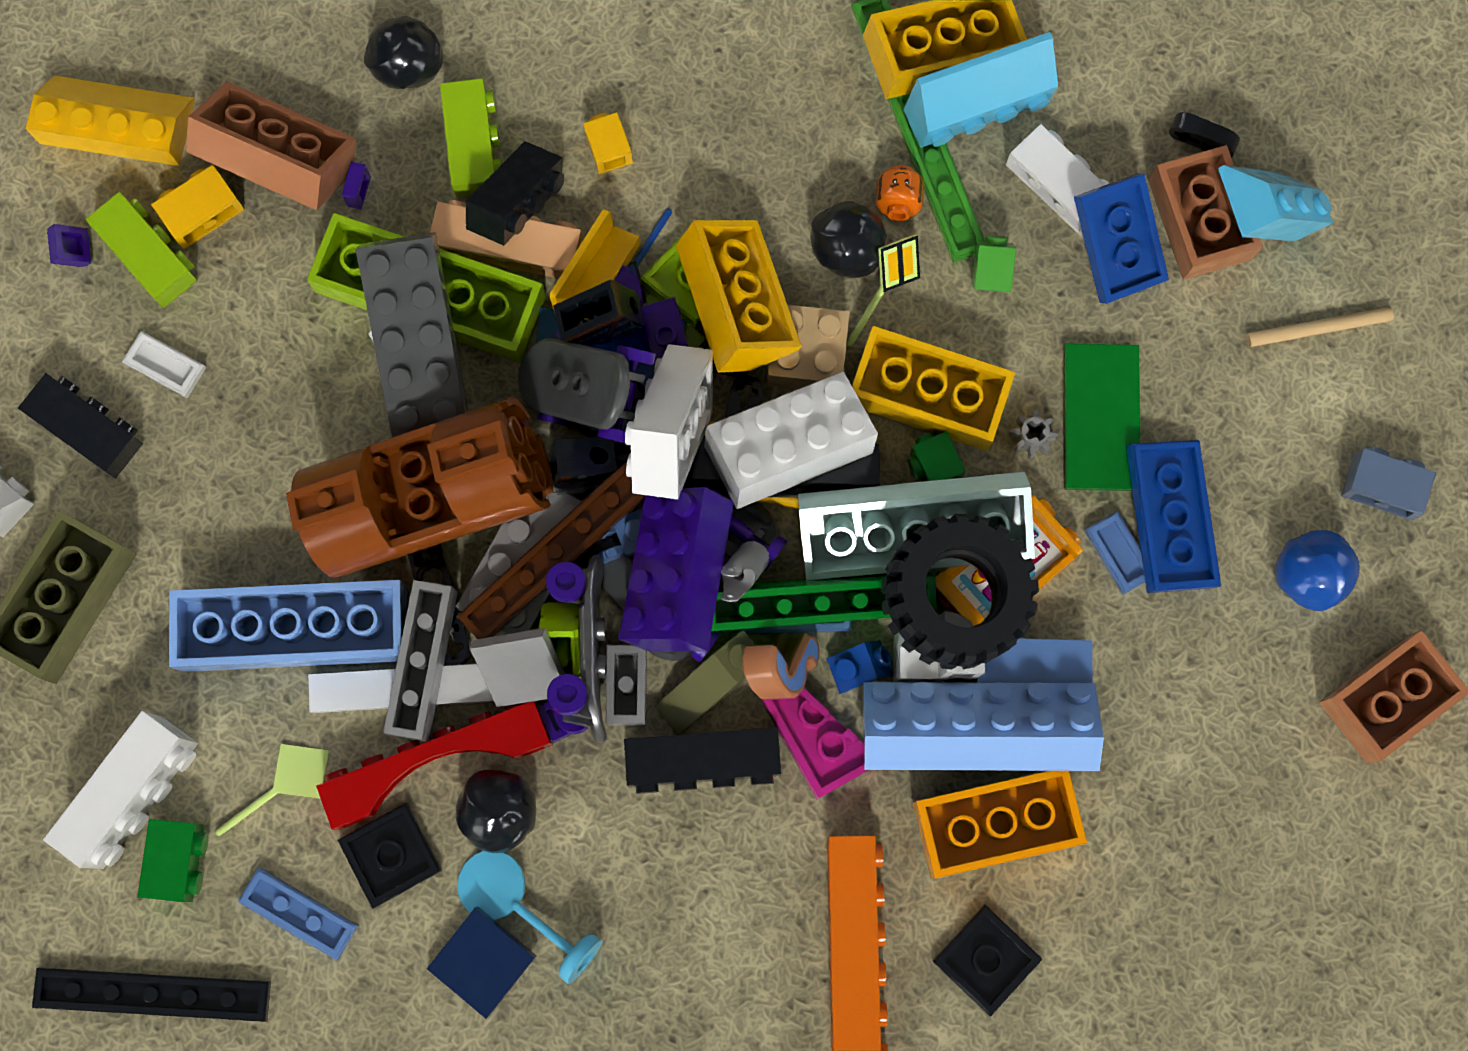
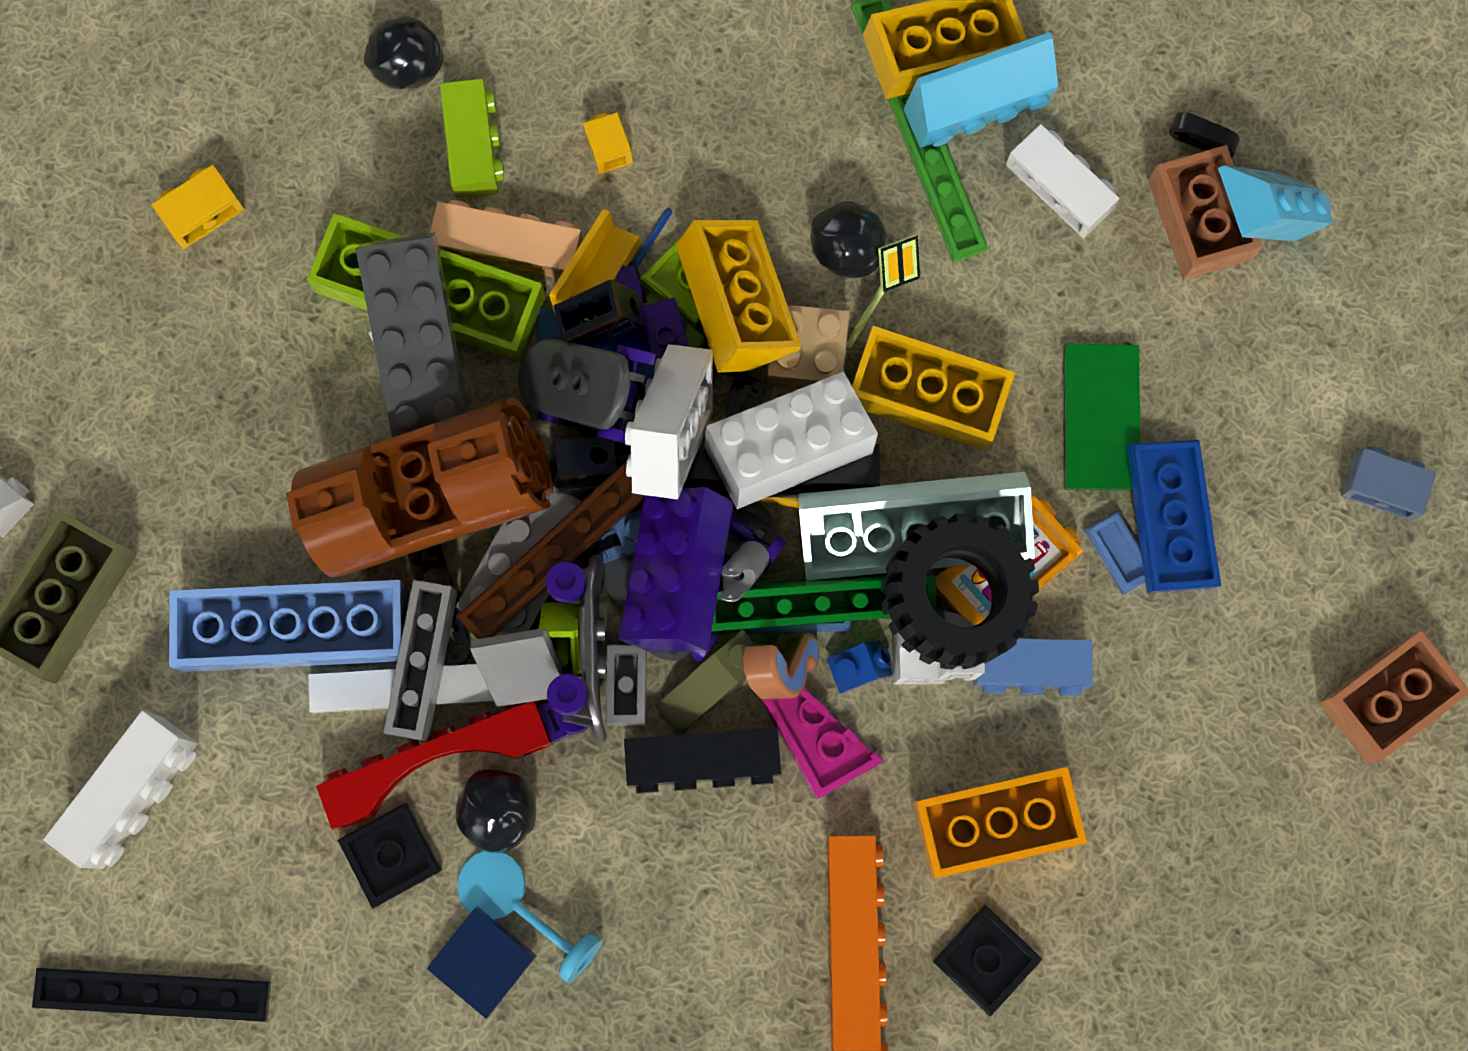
black brick [18,373,143,479] -> none
yellow slope [25,75,195,166] -> none
dark purple plate [47,224,91,267] -> none
lime brick [85,191,197,308] -> none
white tile [122,331,206,398] -> none
green brick [137,819,208,902] -> none
nougat brick [186,81,357,210] -> none
yellowish green piece [215,744,329,836] -> none
medium blue tile [238,868,359,960] -> none
dark purple tile [341,161,371,210] -> none
black brick [466,141,564,246] -> none
light blue brick [863,682,1104,771] -> none
orange head [876,165,924,222] -> none
green brick [907,431,966,482] -> none
bright green brick [972,235,1016,292] -> none
light grey gear [1009,410,1058,459] -> none
blue plate [1074,174,1169,304] -> none
tan bar [1246,306,1394,347] -> none
blue piece [1275,530,1360,611] -> none

